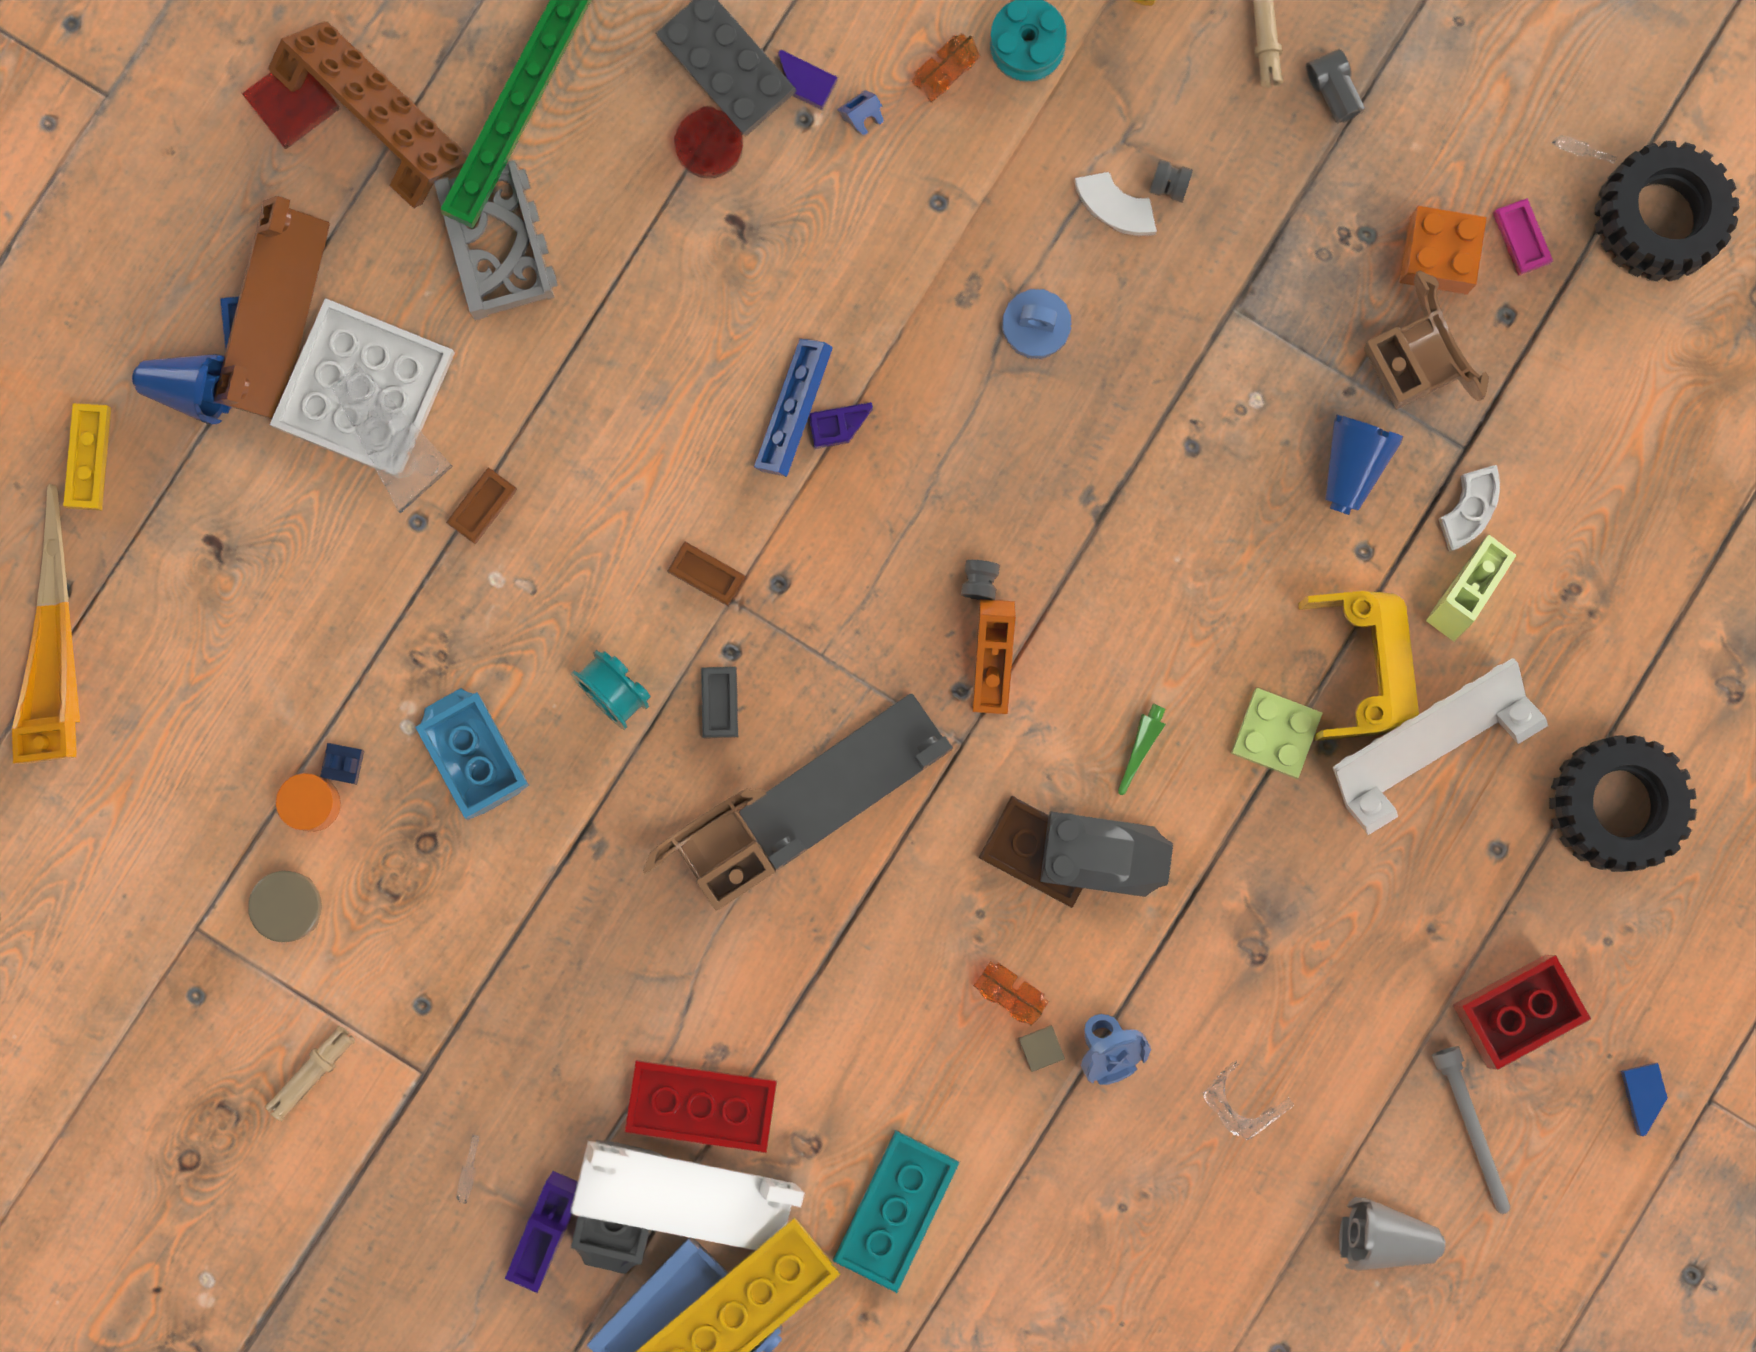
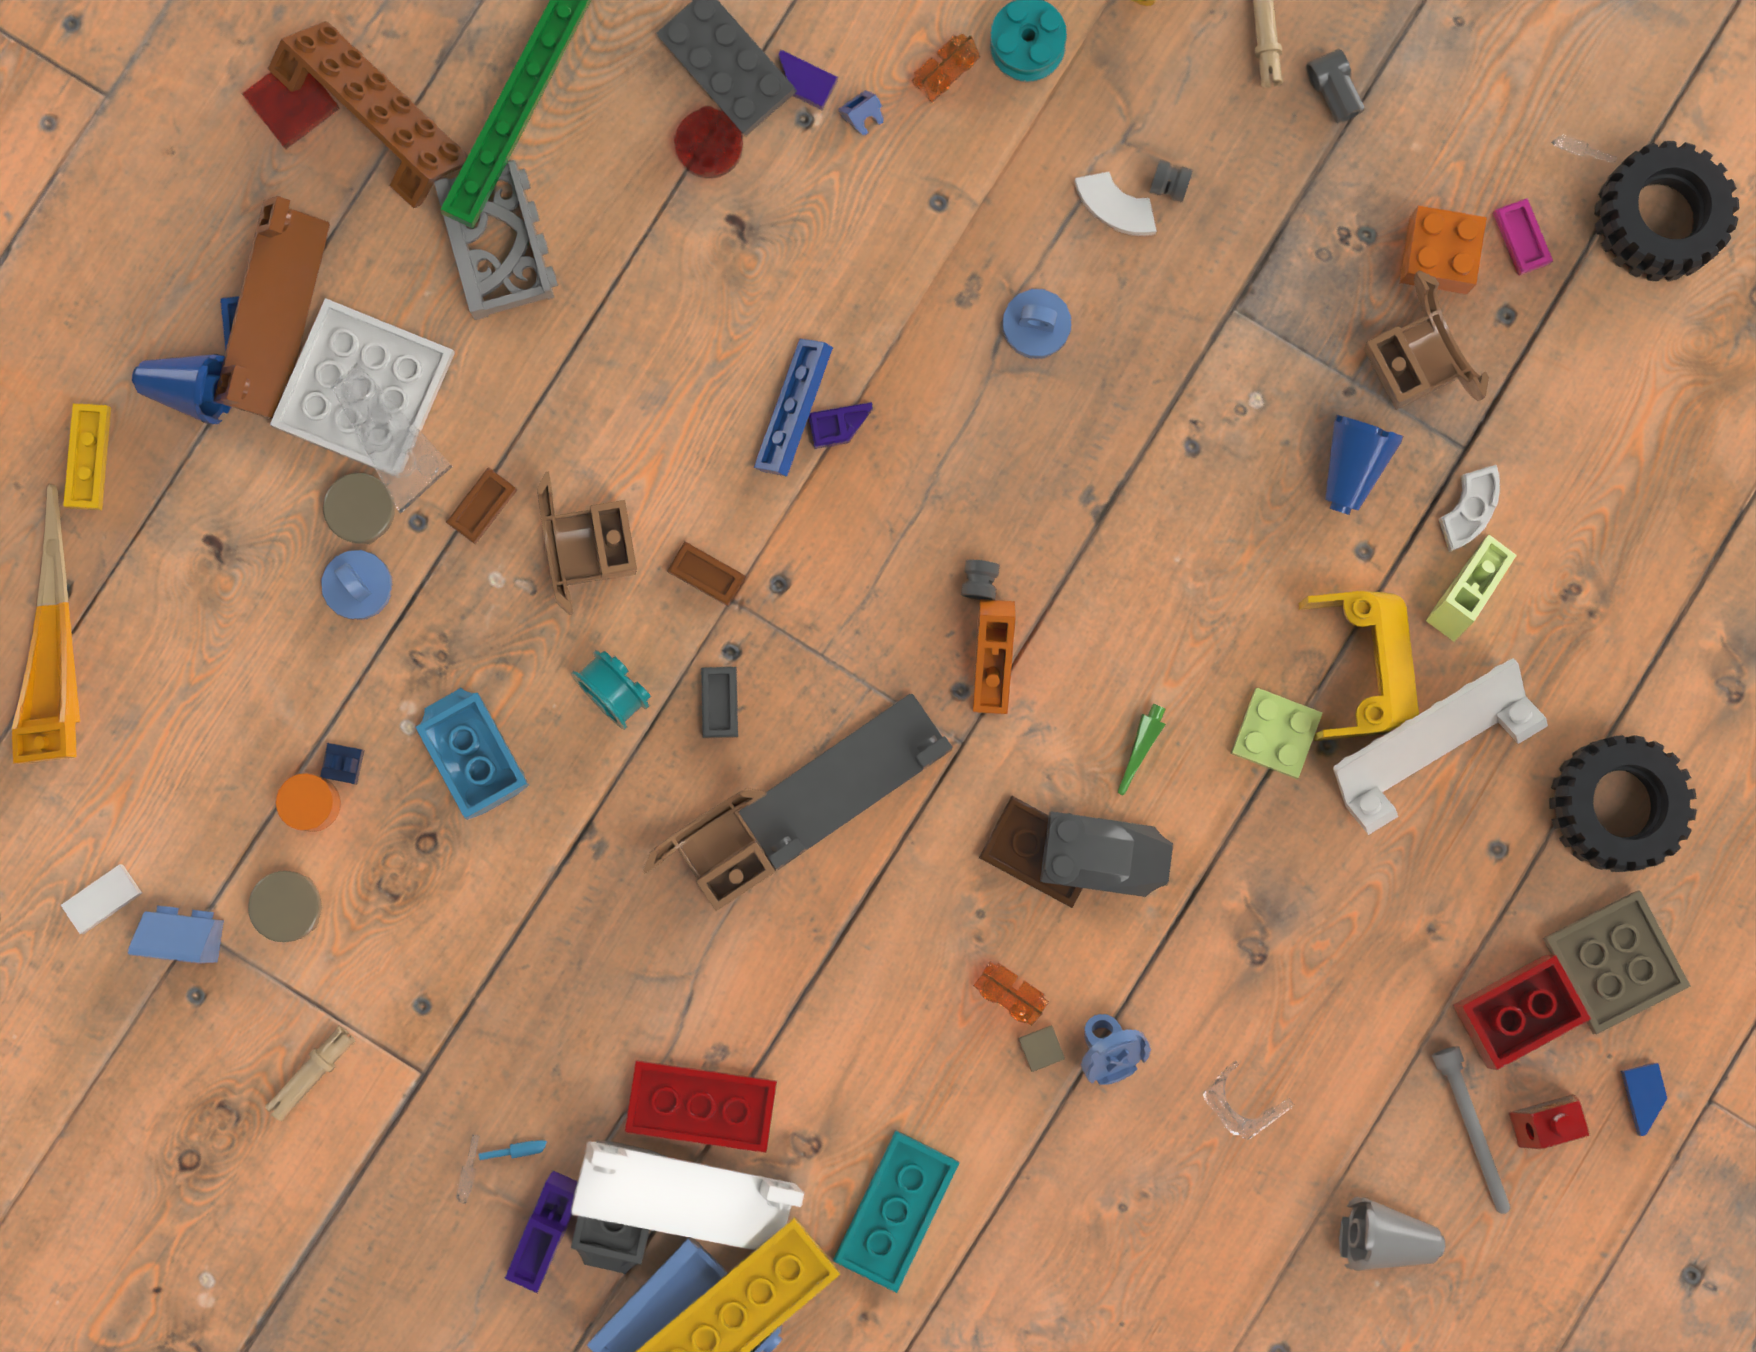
none -> white tile [61,864,142,934]
none -> medium blue slope [128,905,224,963]
none -> medium blue tile [321,550,393,620]
none -> dark tan tile [323,473,396,544]
none -> dark azure piece [479,1140,547,1160]
none -> medium nougat piece [537,471,637,615]
none -> red torso [1509,1094,1590,1149]
none -> dark tan plate [1543,891,1690,1034]

